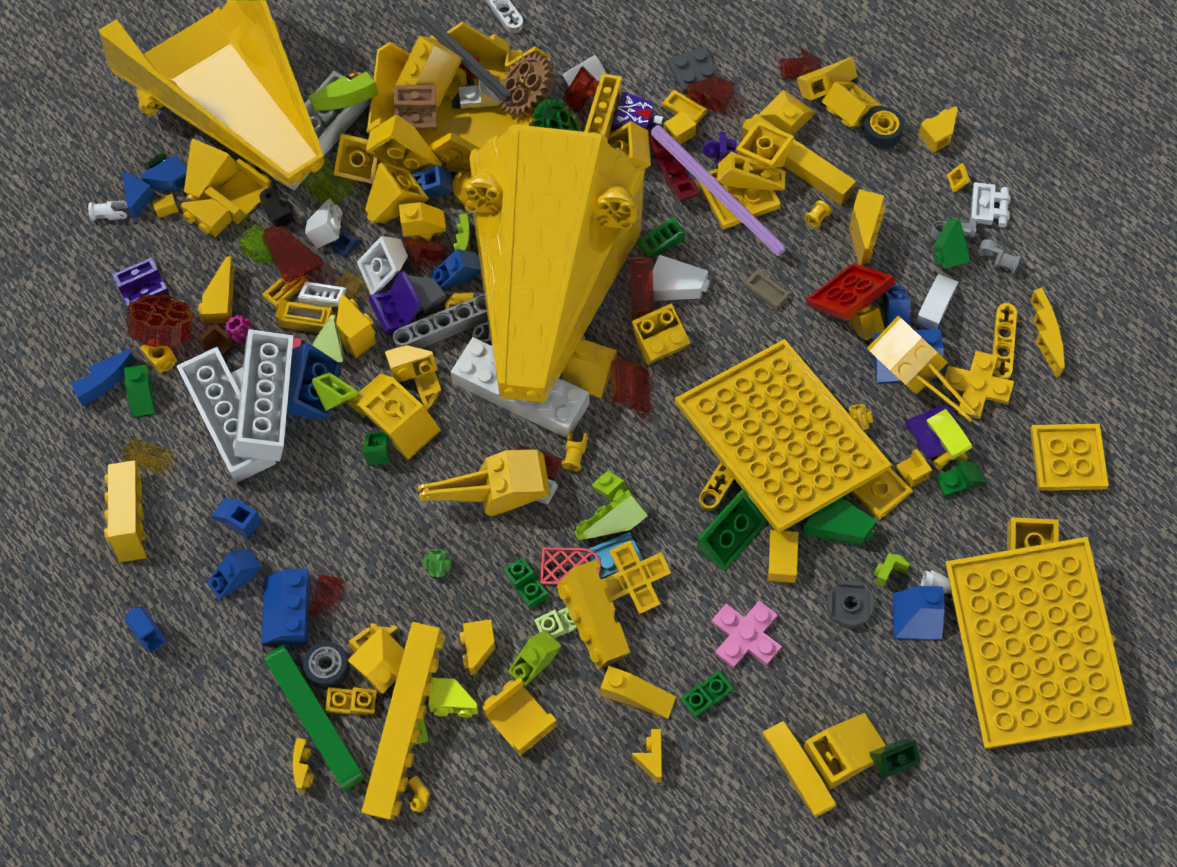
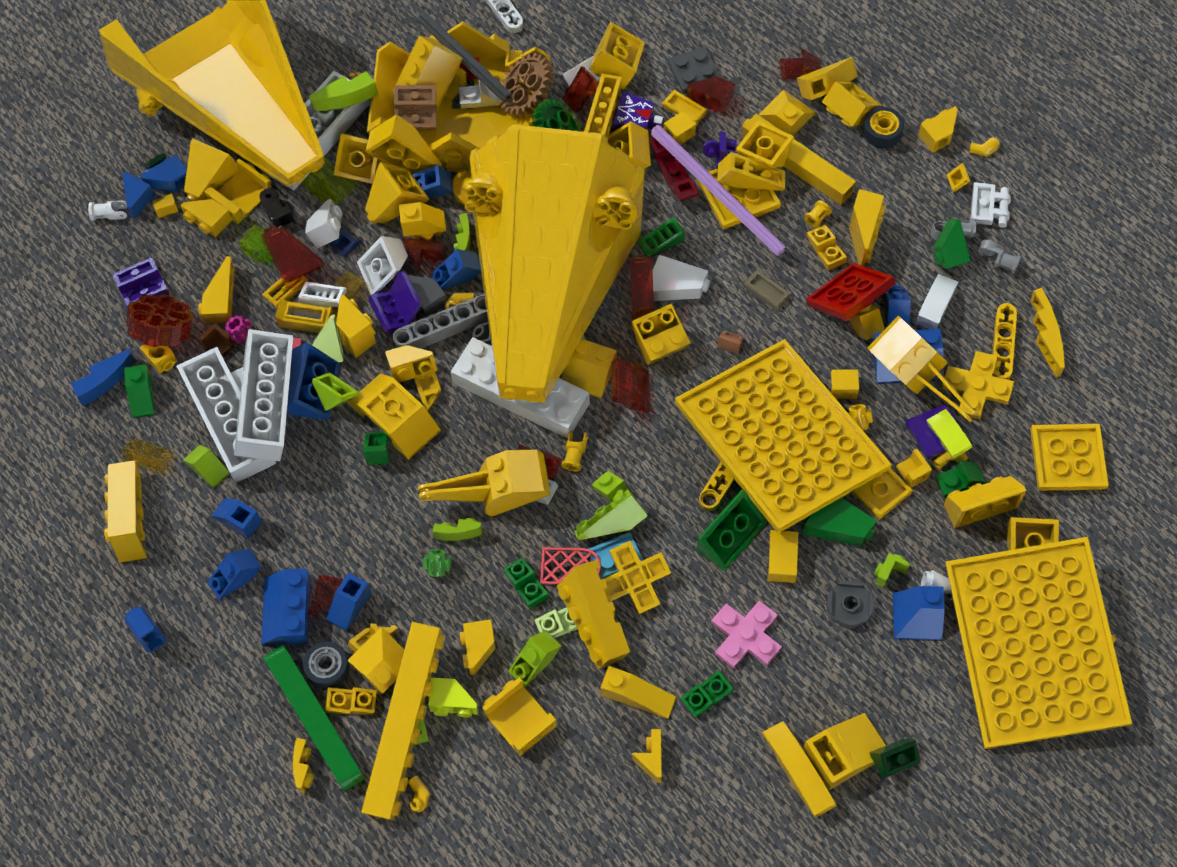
none -> lime slope [183,445,230,489]
none -> blue slope [327,573,372,631]
none -> lime slope [432,518,483,541]
none -> yellow slope [589,21,645,90]
none -> nougat slope [718,331,744,354]
none -> yellow slope [807,225,847,271]
none -> yellow panel [831,370,859,399]
none -> yellow slope [944,476,1027,529]
none -> yellow arm [969,137,1000,157]

